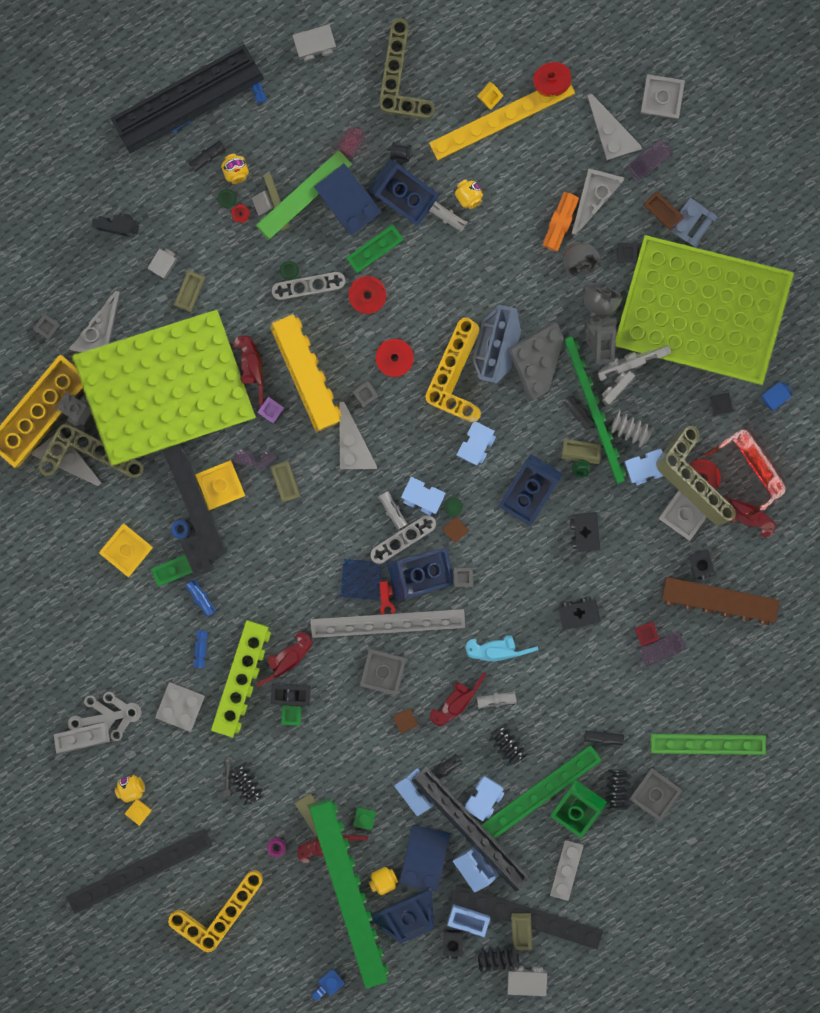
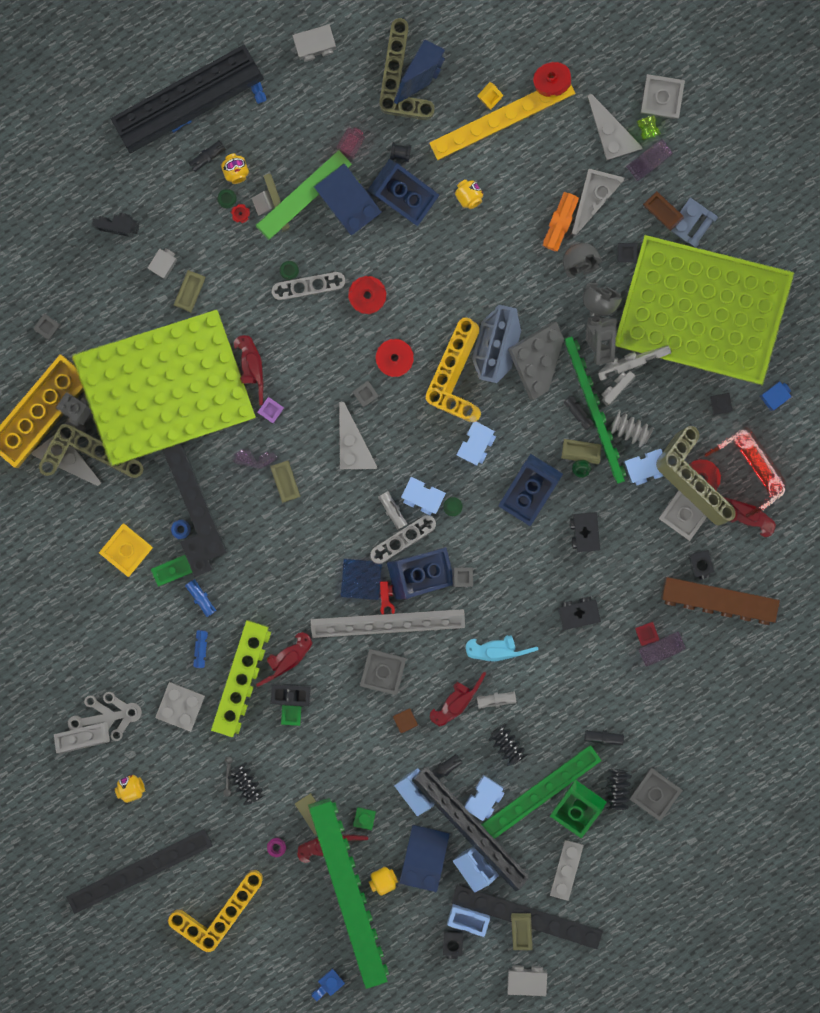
light grey wing [70,291,120,353] -> none
yellow plate [125,799,152,826] -> none
yellow plate [195,460,245,510] -> none
yellow brick [270,314,341,433] -> none
green plate [346,224,404,274] -> none
dark blue wing [371,888,434,943] -> none
light grey pin [429,201,468,232] -> none
reddish brown tile [443,516,469,543] -> none
black piece [478,945,520,972] -> none
bright green tile [650,734,766,755] -> none
none -> dark blue slope [394,39,445,104]
none -> clear neon green wheel [637,115,661,140]

